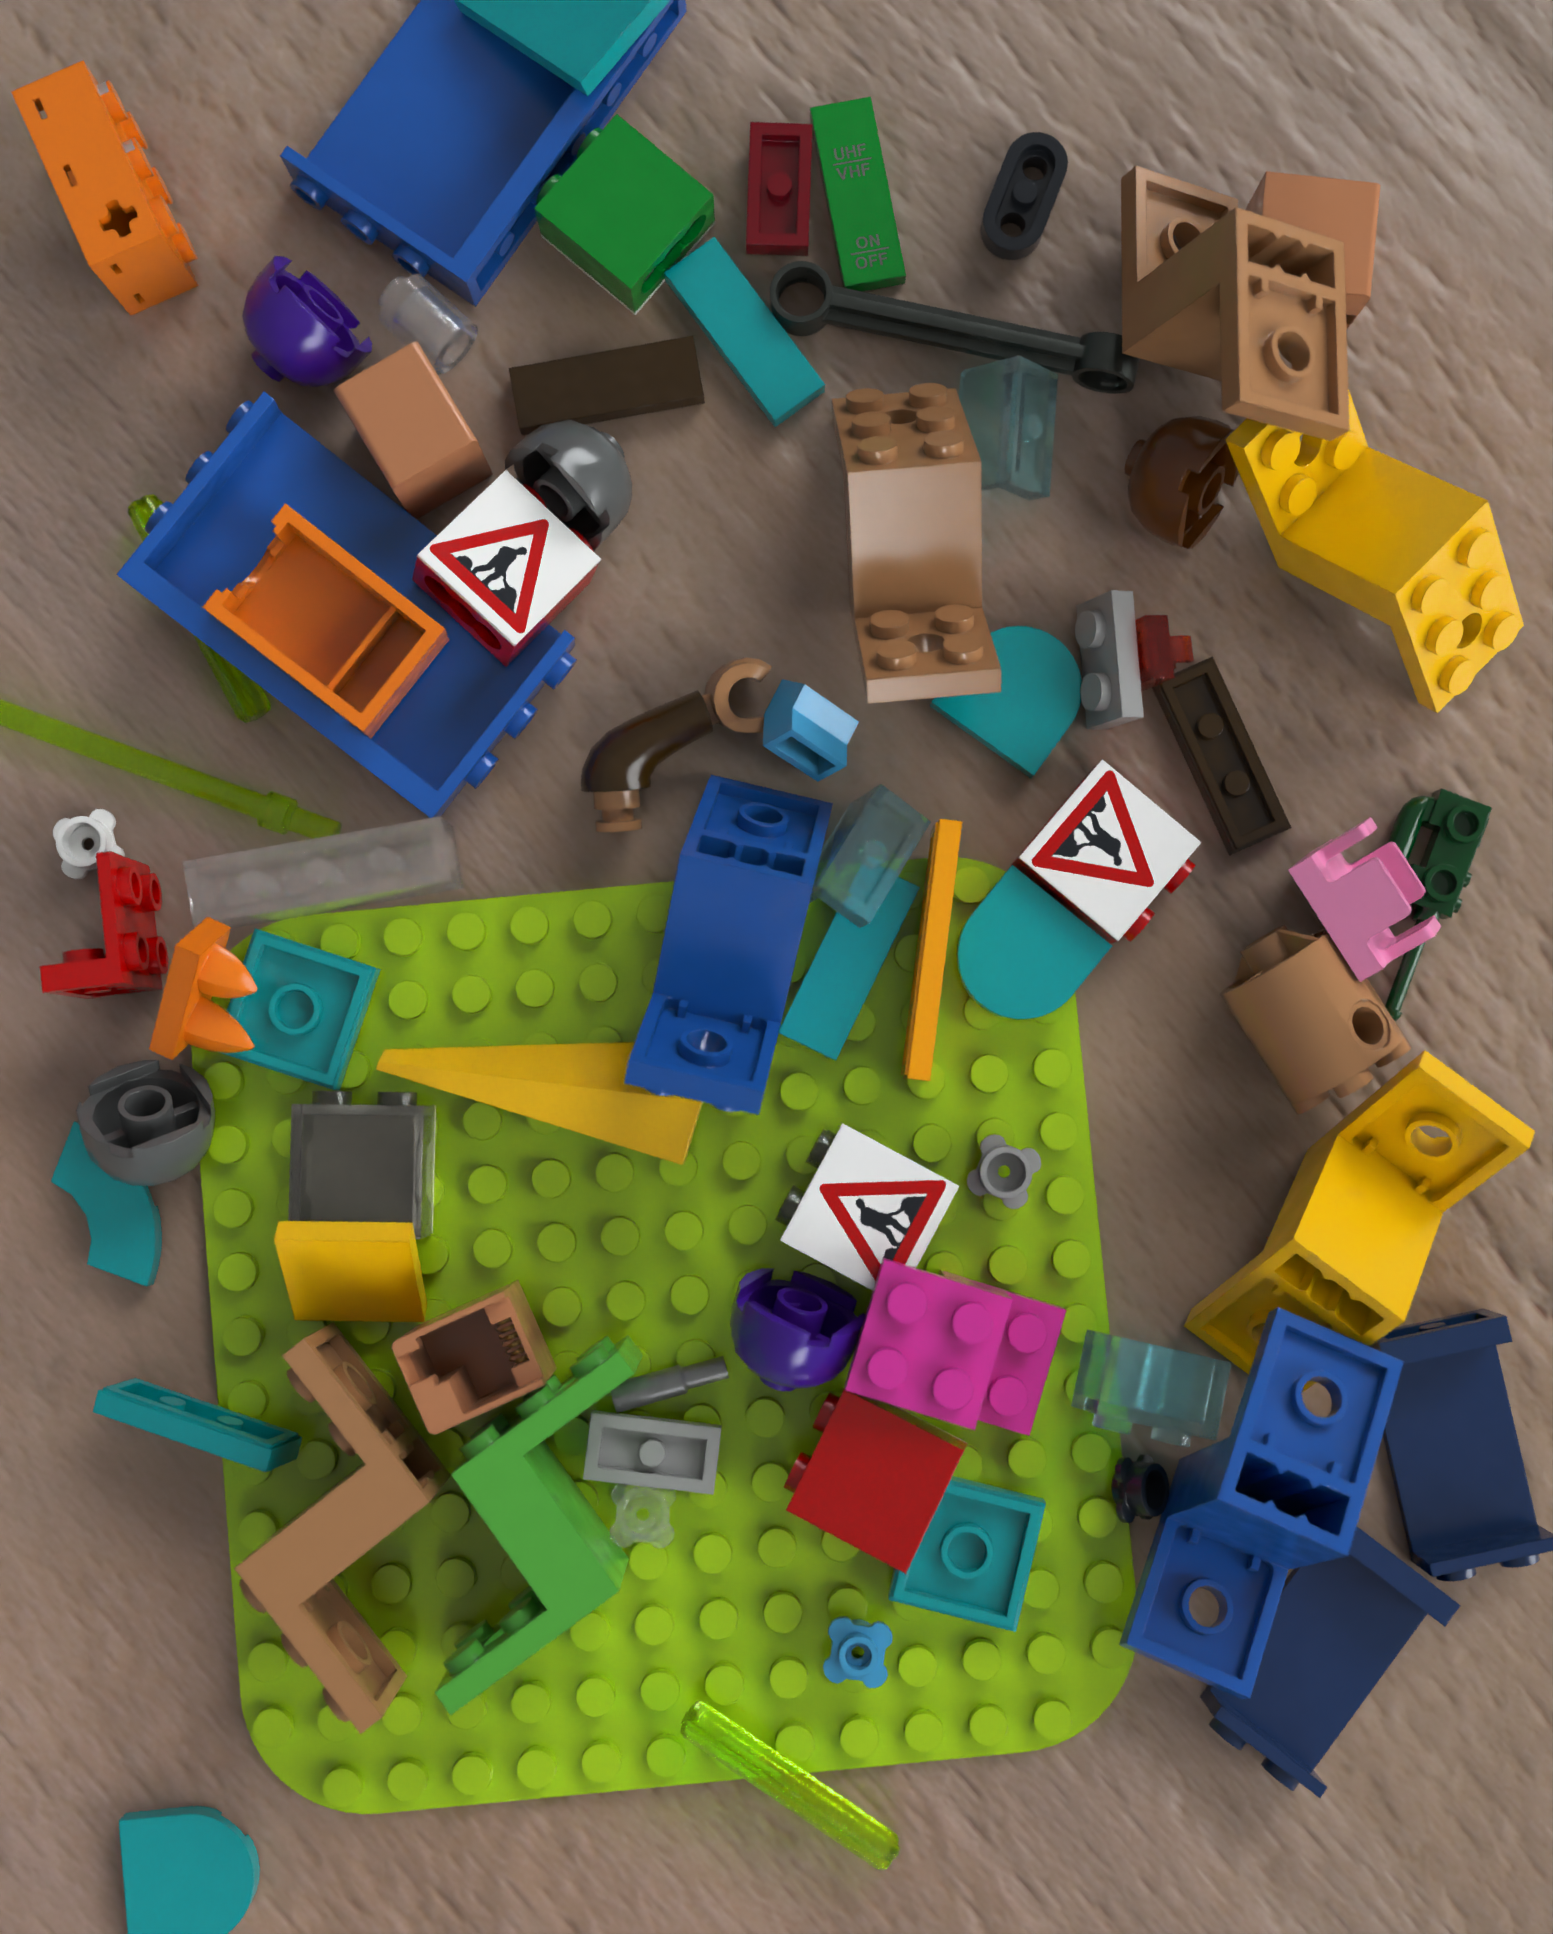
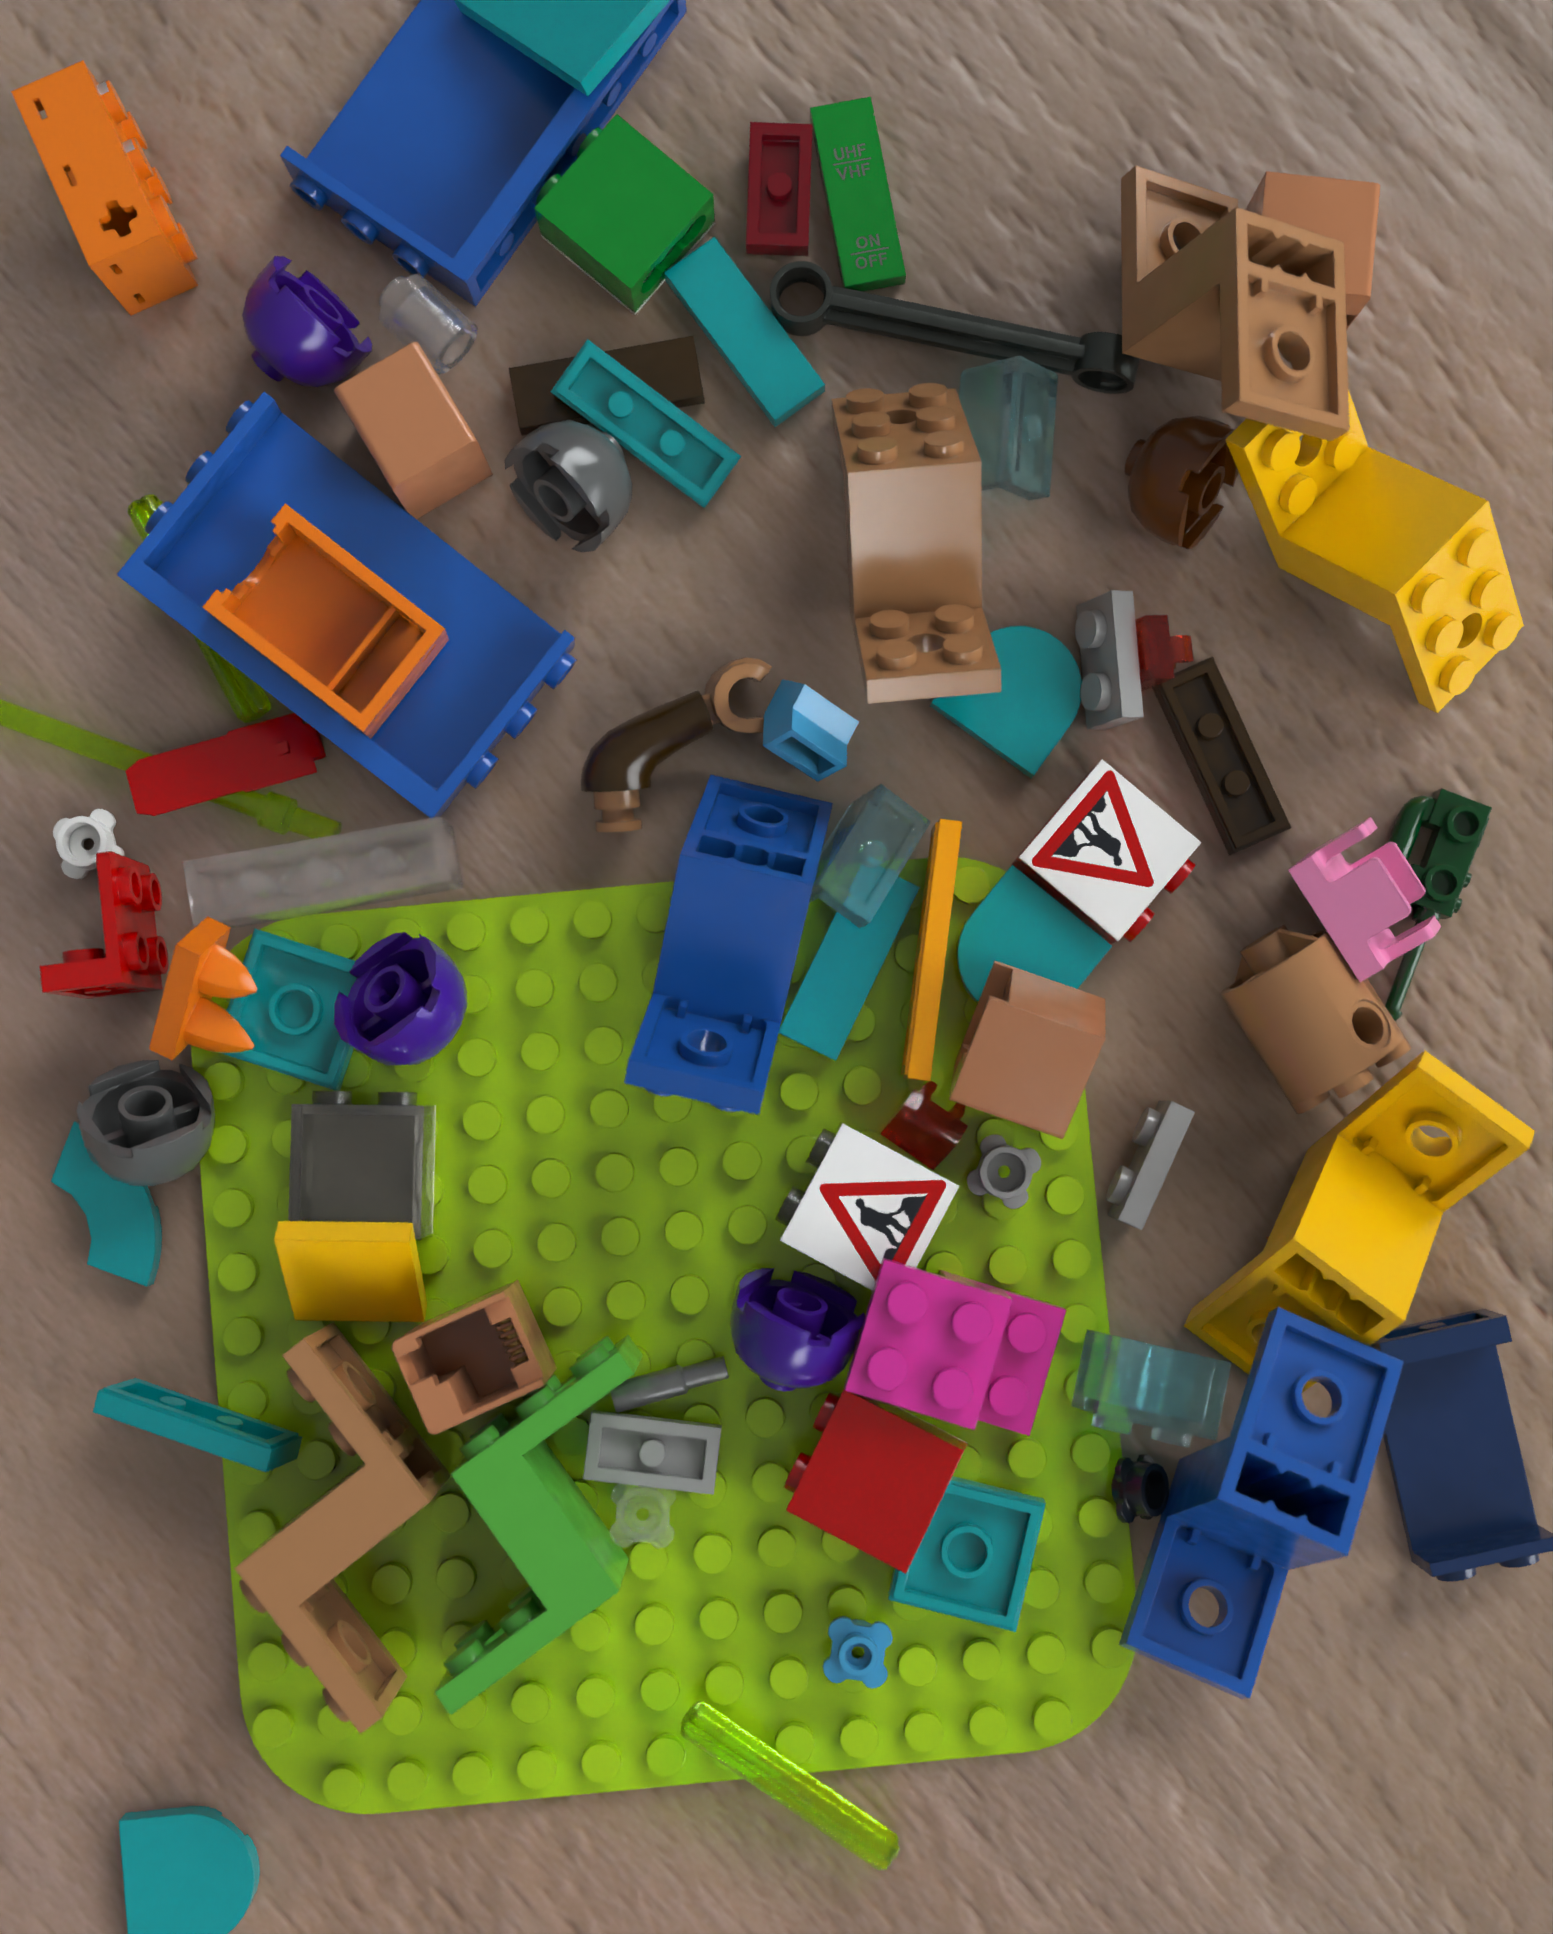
yellow wedge [376,1042,703,1165] -> none
piece [412,470,601,667] -> none
black plate [980,132,1068,260] -> none
dark blue panel [1200,1527,1461,1798] -> none
none -> red piece [125,713,326,816]
none -> dark purple cylinder [334,932,467,1065]
none -> teal tile [551,339,741,509]
none -> clear red tile [880,1081,968,1170]
none -> nougat piece [949,960,1106,1139]
none -> light grey plate [1106,1100,1195,1230]

